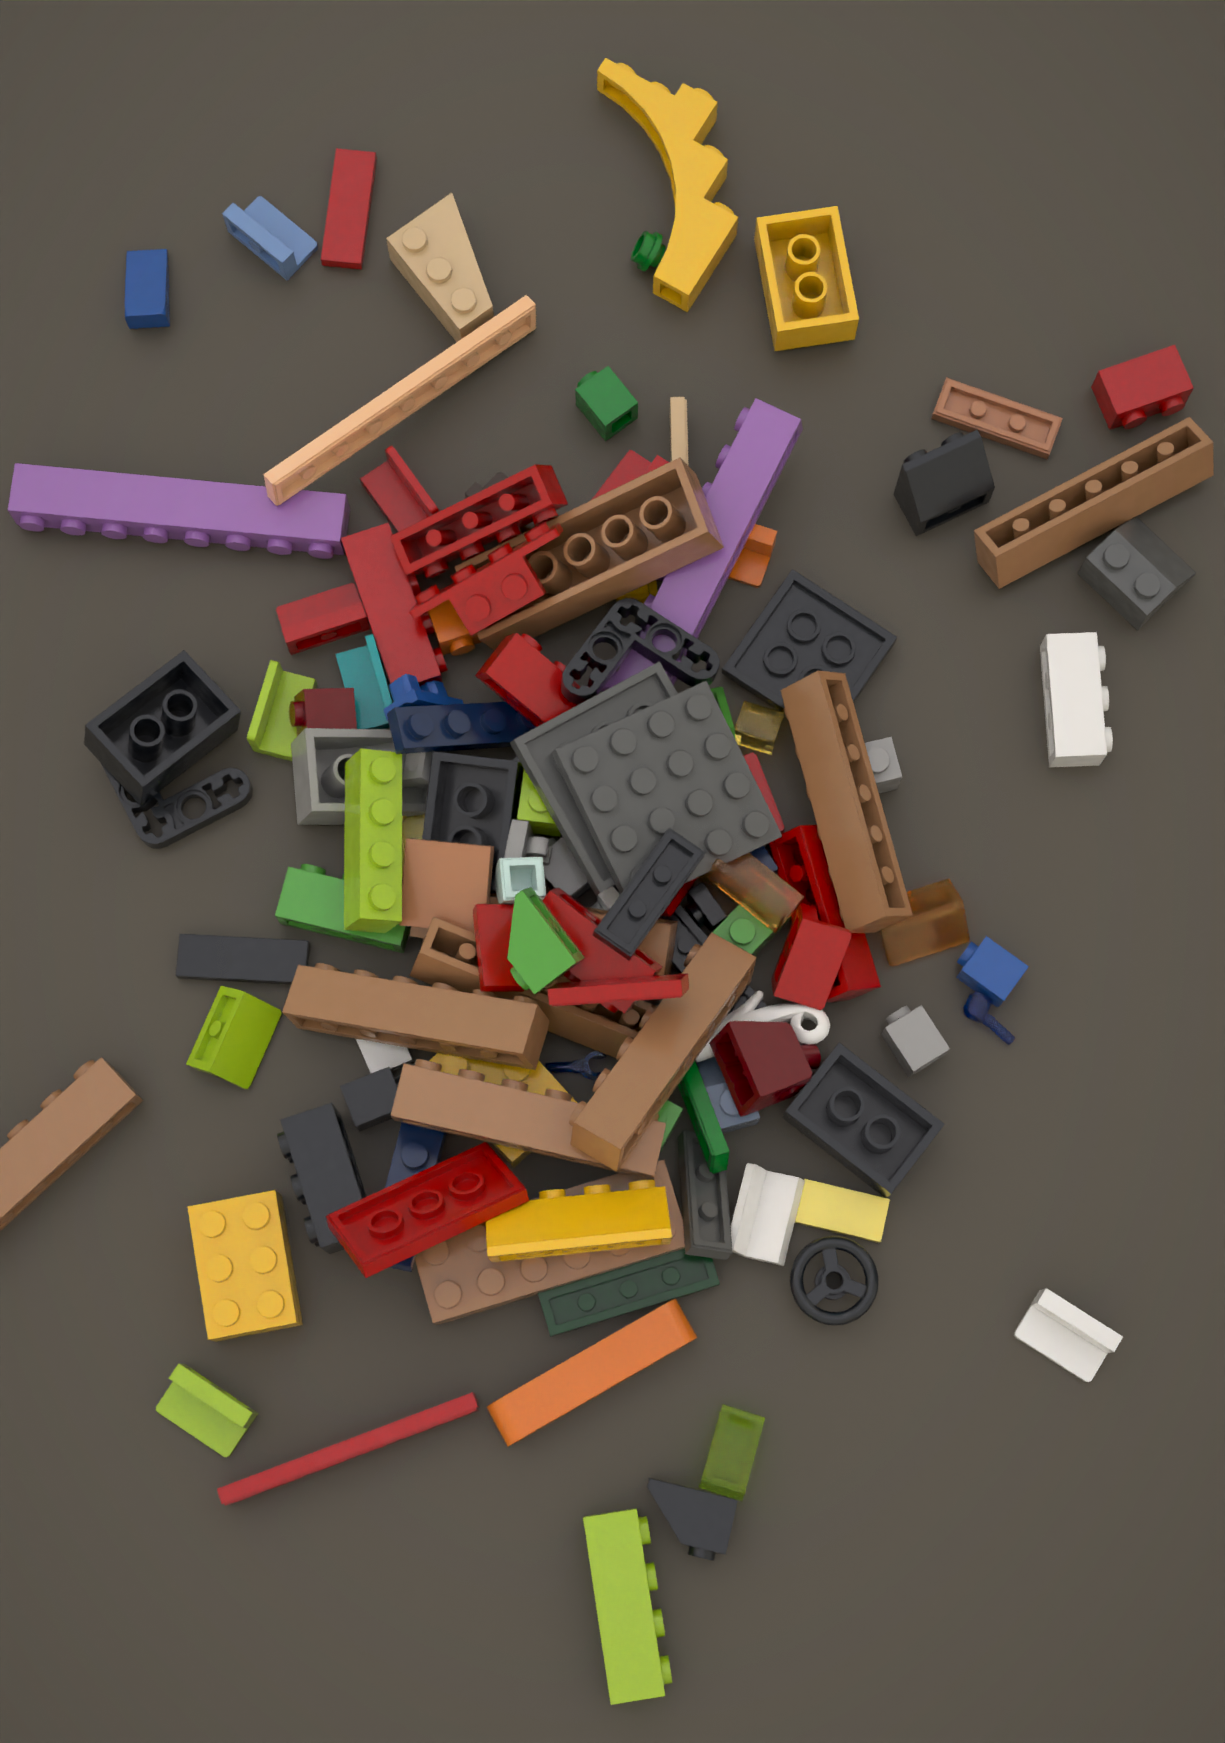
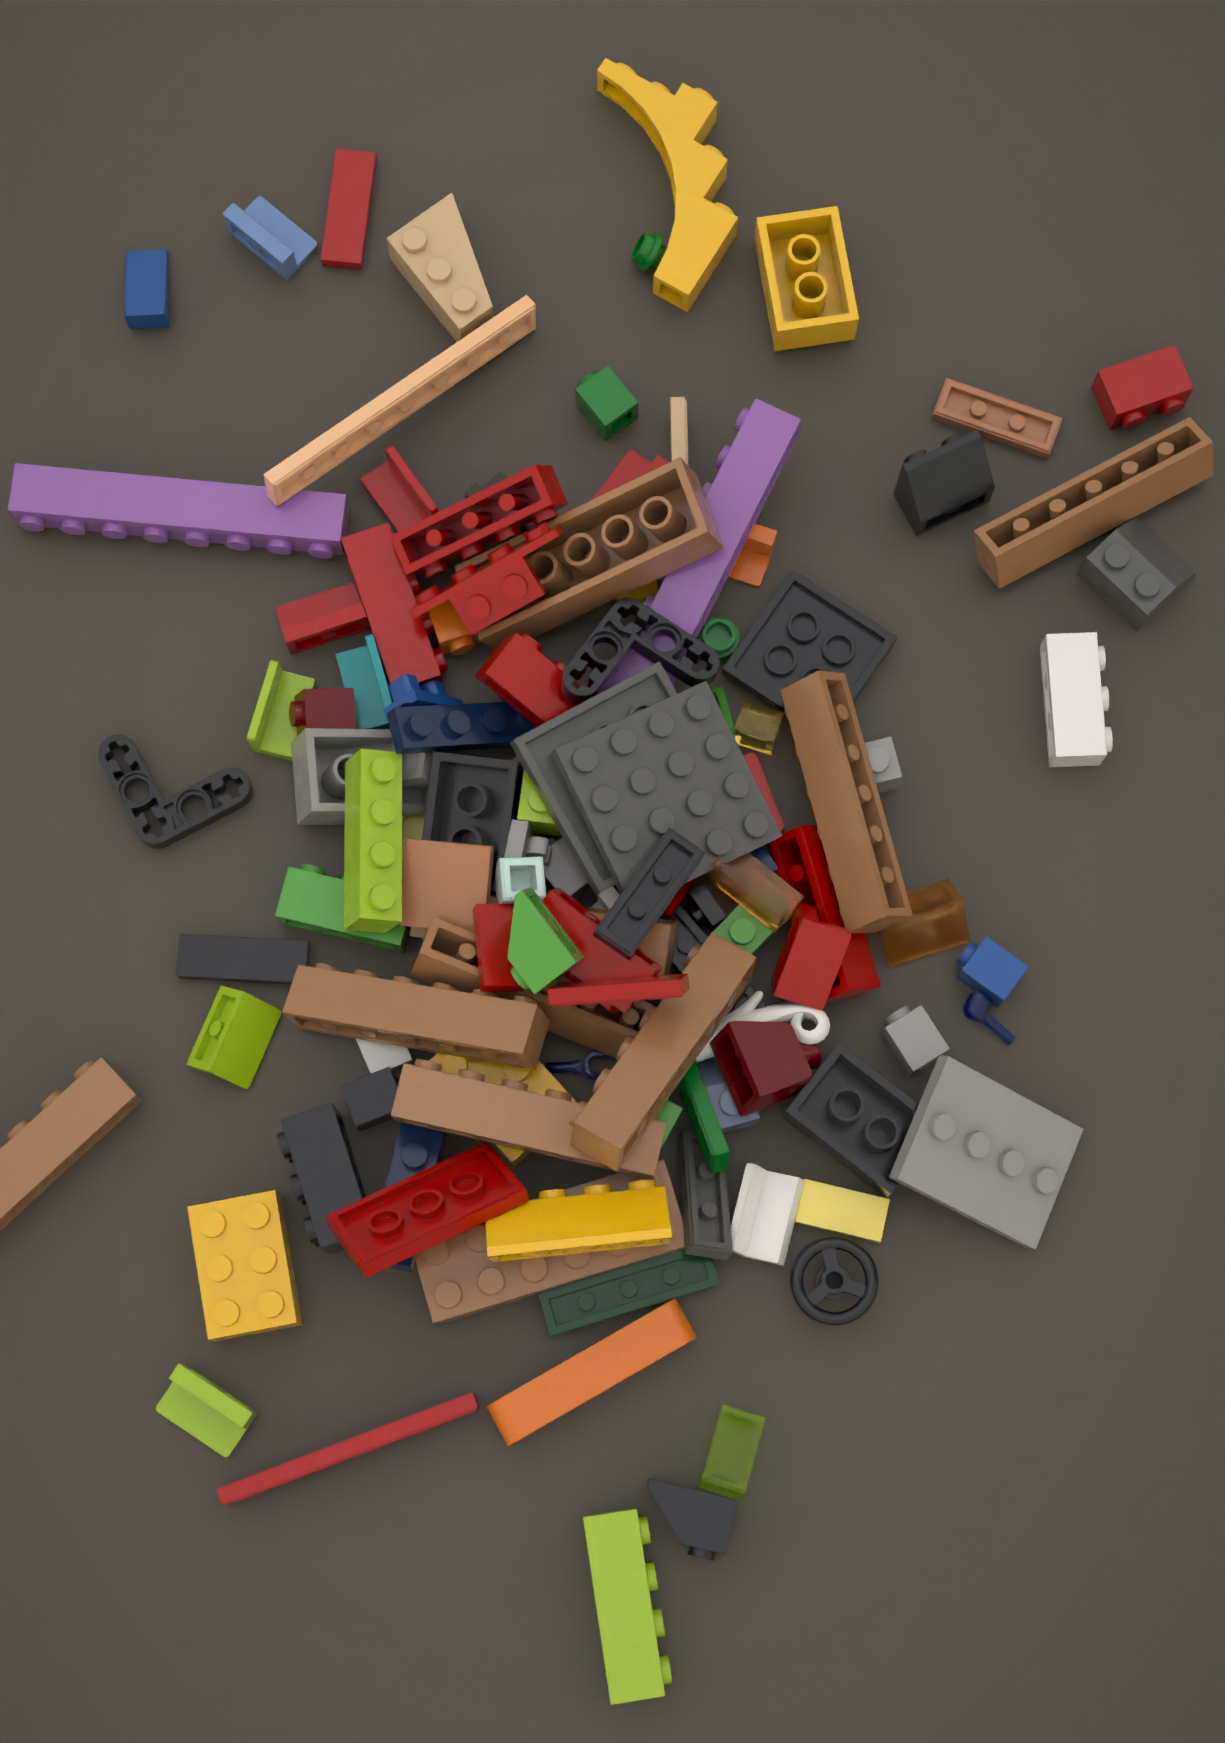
black brick [84,650,241,806] -> none
white panel [1014,1288,1123,1382] -> none
none -> green plate [698,617,740,659]
none -> light grey plate [889,1055,1084,1250]

